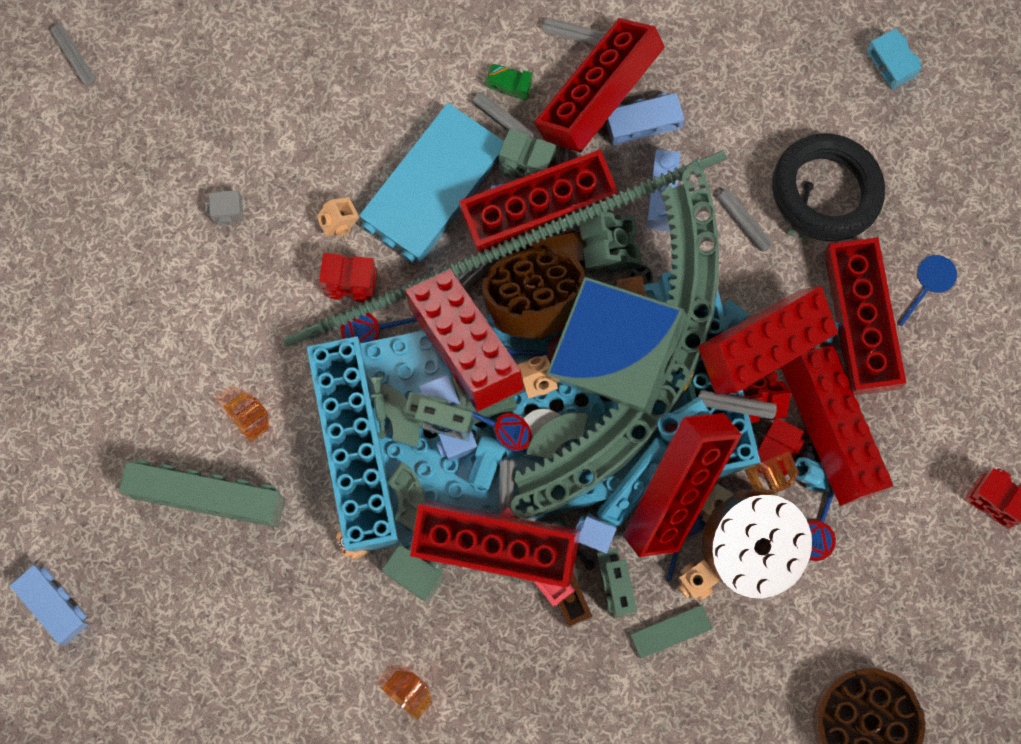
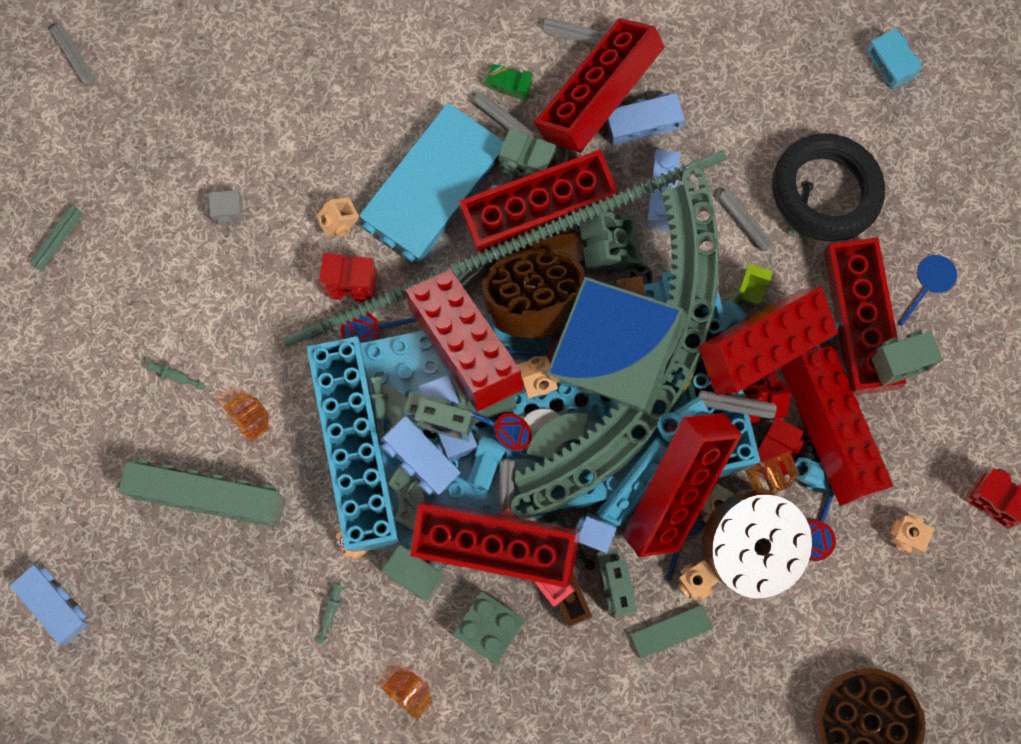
none -> sand green axle [30,205,82,270]
none -> sand green piece [147,360,205,390]
none -> sand green piece [316,583,345,644]
none -> light blue brick [380,416,461,496]
none -> sand green brick [453,591,525,665]
none -> lime panel [734,263,773,305]
none -> sand green brick [871,330,943,387]
none -> light nougat brick [890,514,935,555]

